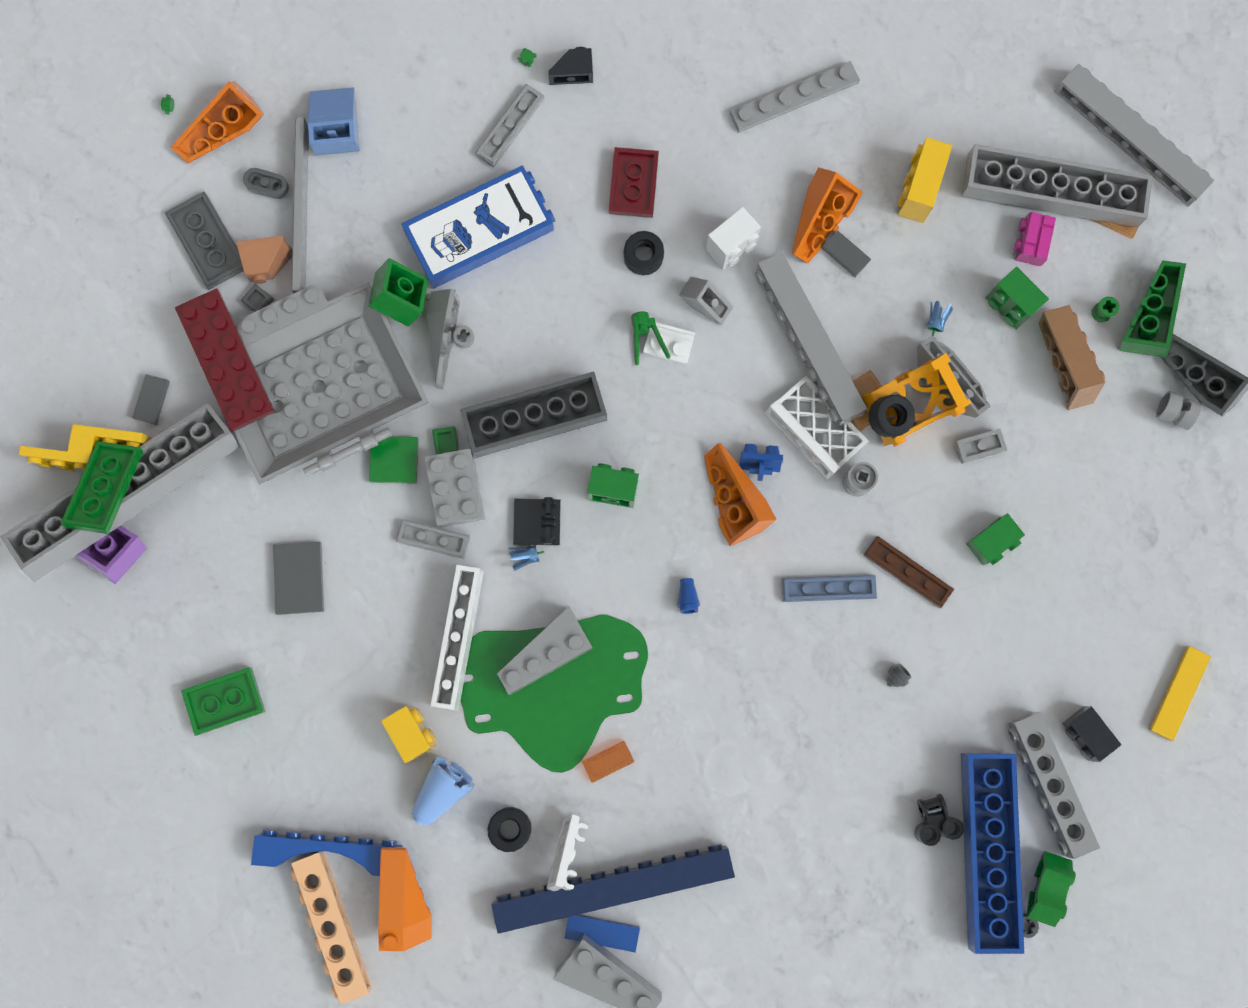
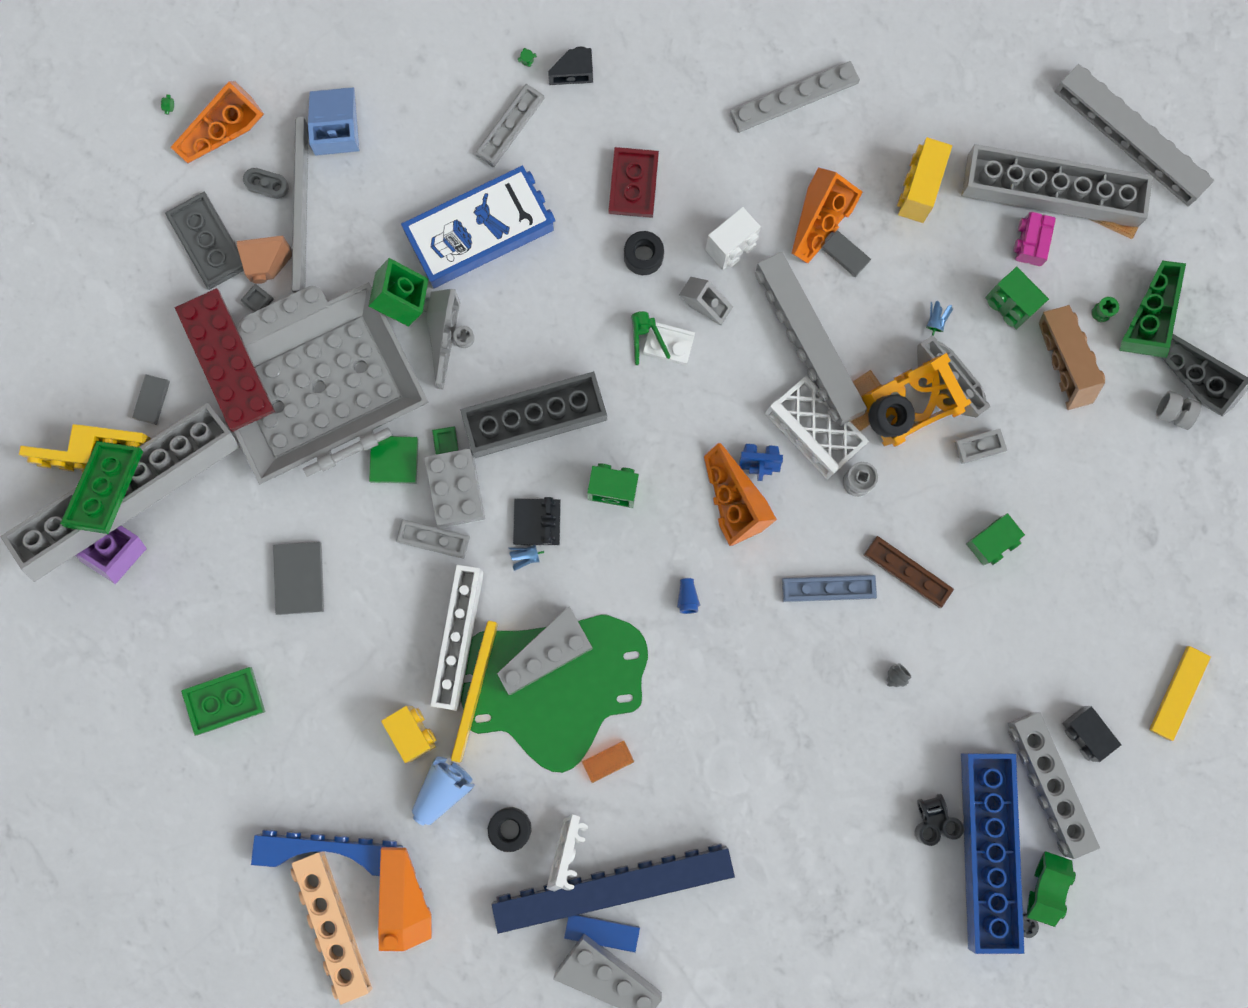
none -> yellow tile [451,621,498,763]

